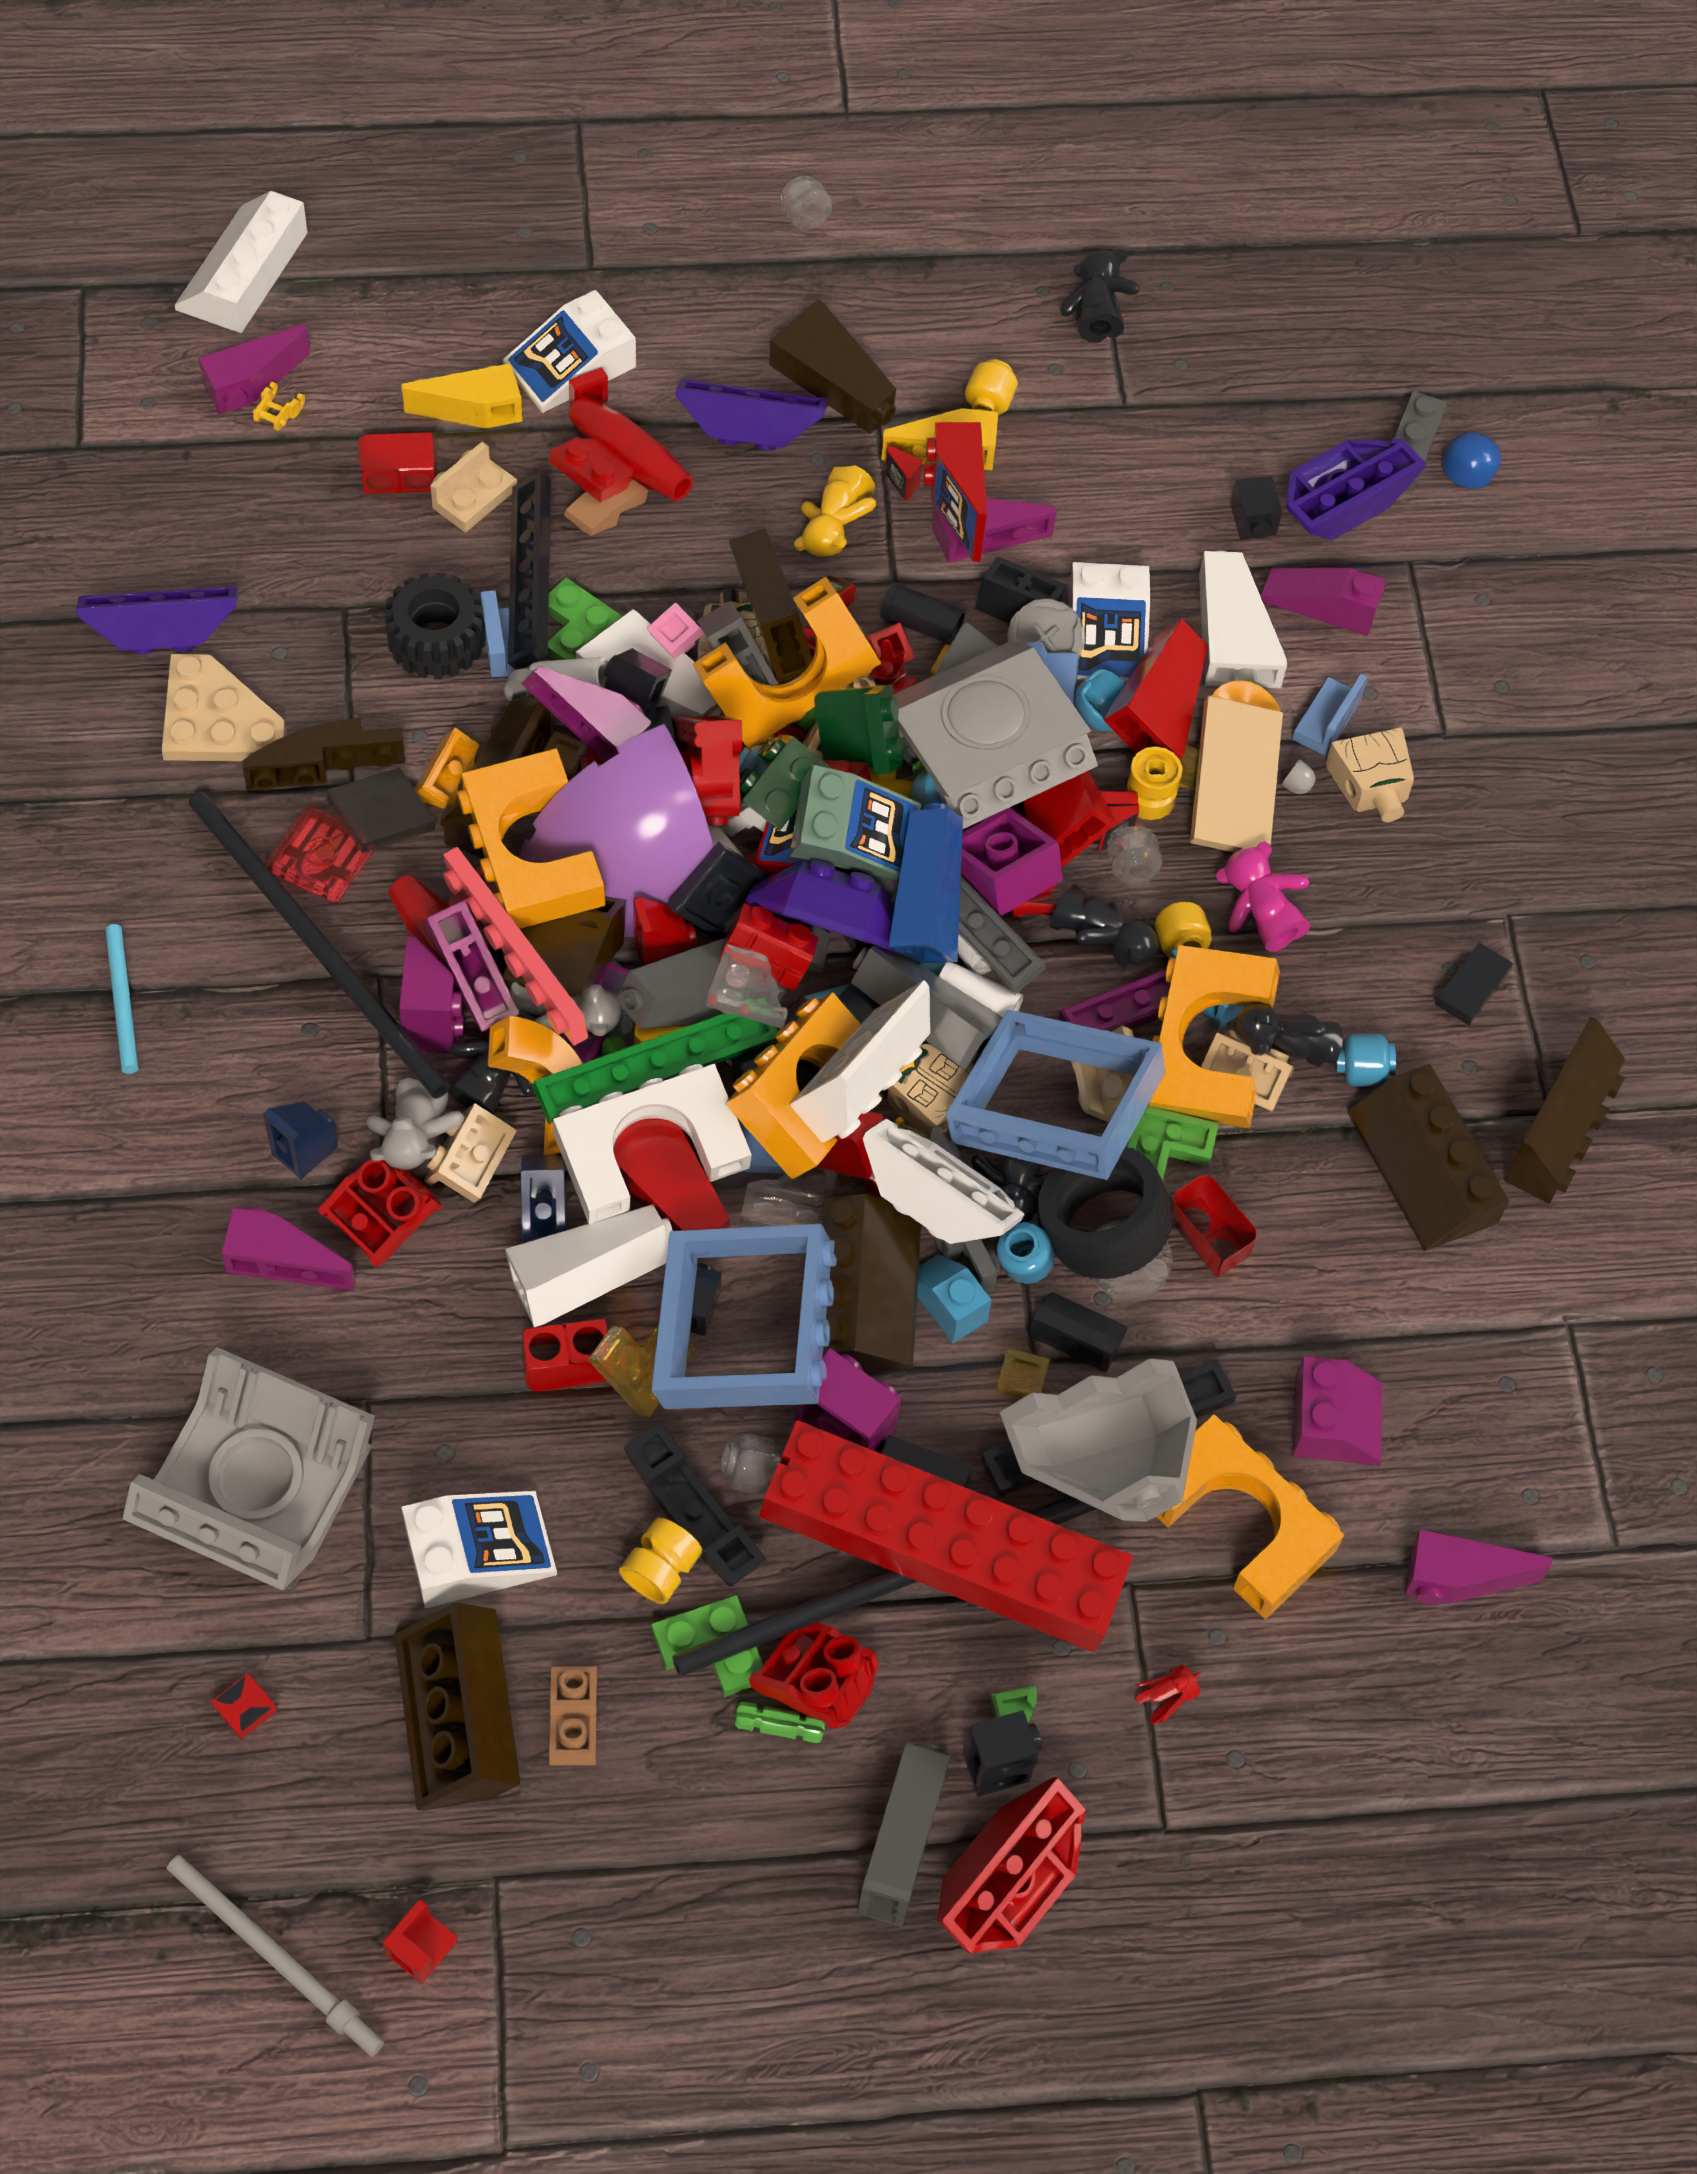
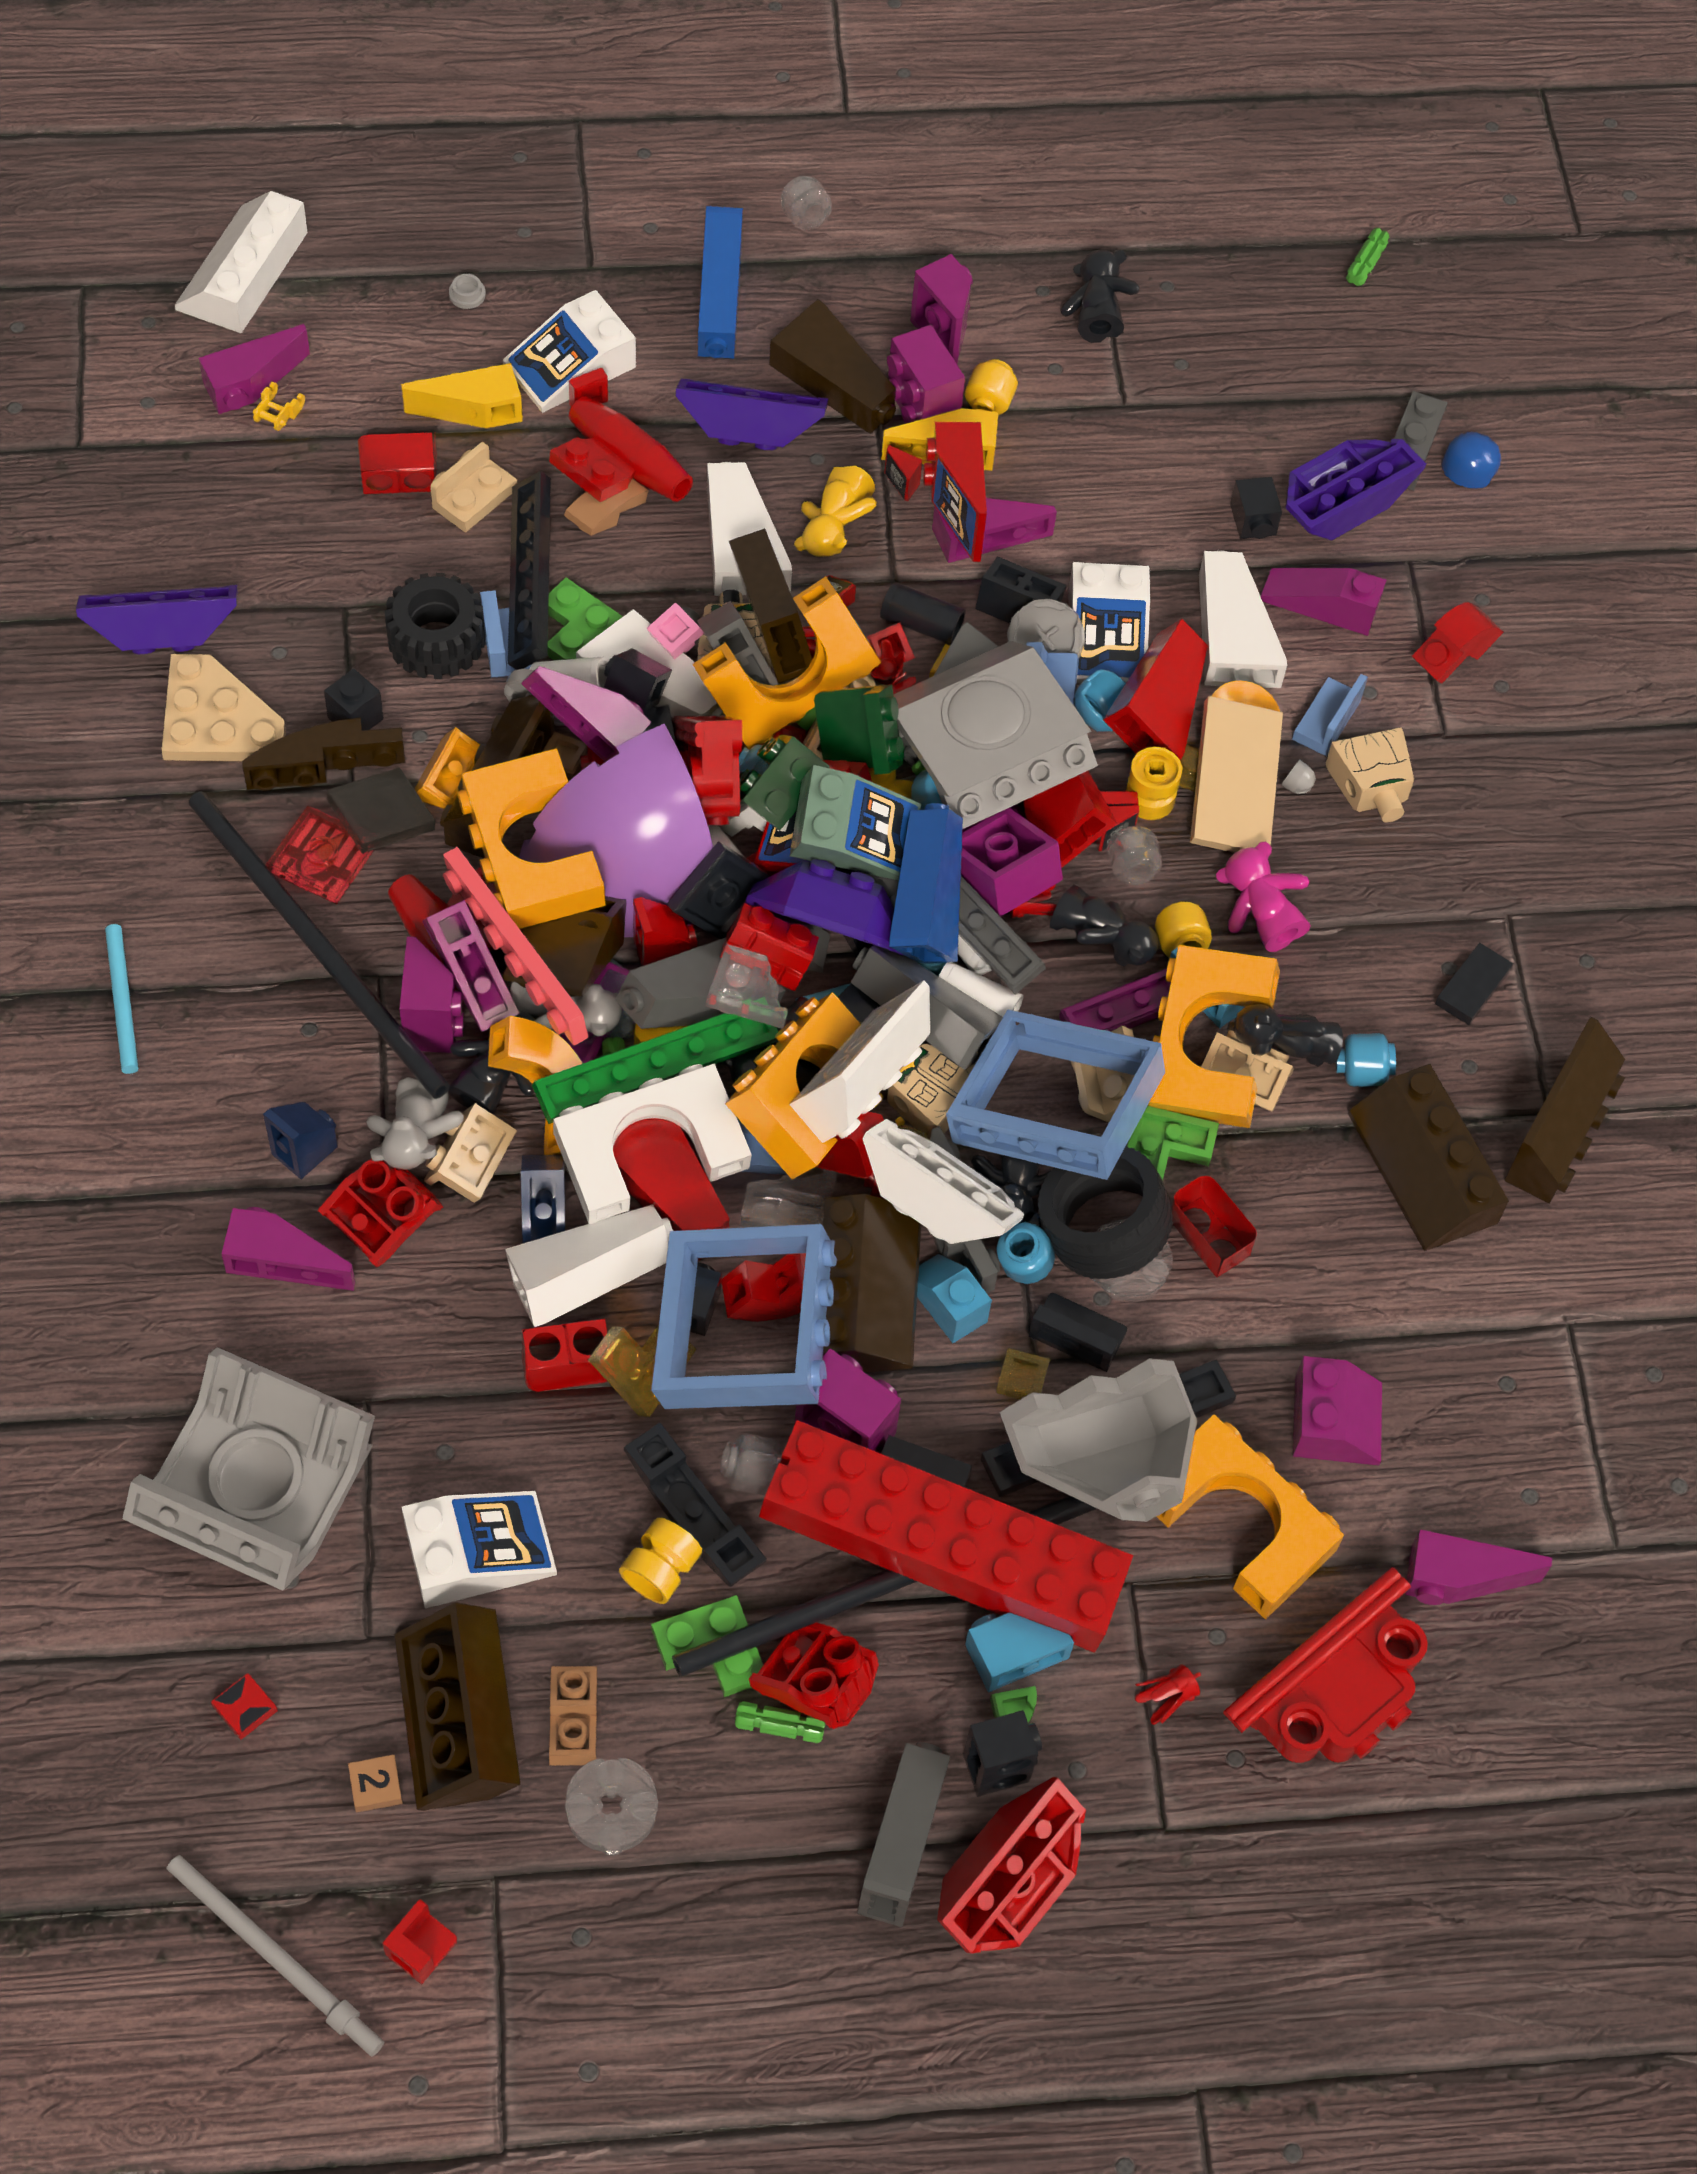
none -> black brick [324,668,384,731]
none -> medium nougat tile [348,1755,402,1813]
none -> light grey plate [449,274,486,309]
none -> clear plate [565,1757,658,1856]
none -> blue slope [698,206,743,359]
none -> white slope [707,462,792,596]
none -> red brick [721,1253,806,1322]
none -> magenta brick [887,325,965,424]
none -> magenta slope [910,254,973,364]
none -> dark azure slope [965,1612,1074,1693]
none -> red brick [1223,1567,1428,1763]
none -> bright green axle [1346,228,1390,286]
none -> red brick [1412,602,1504,684]

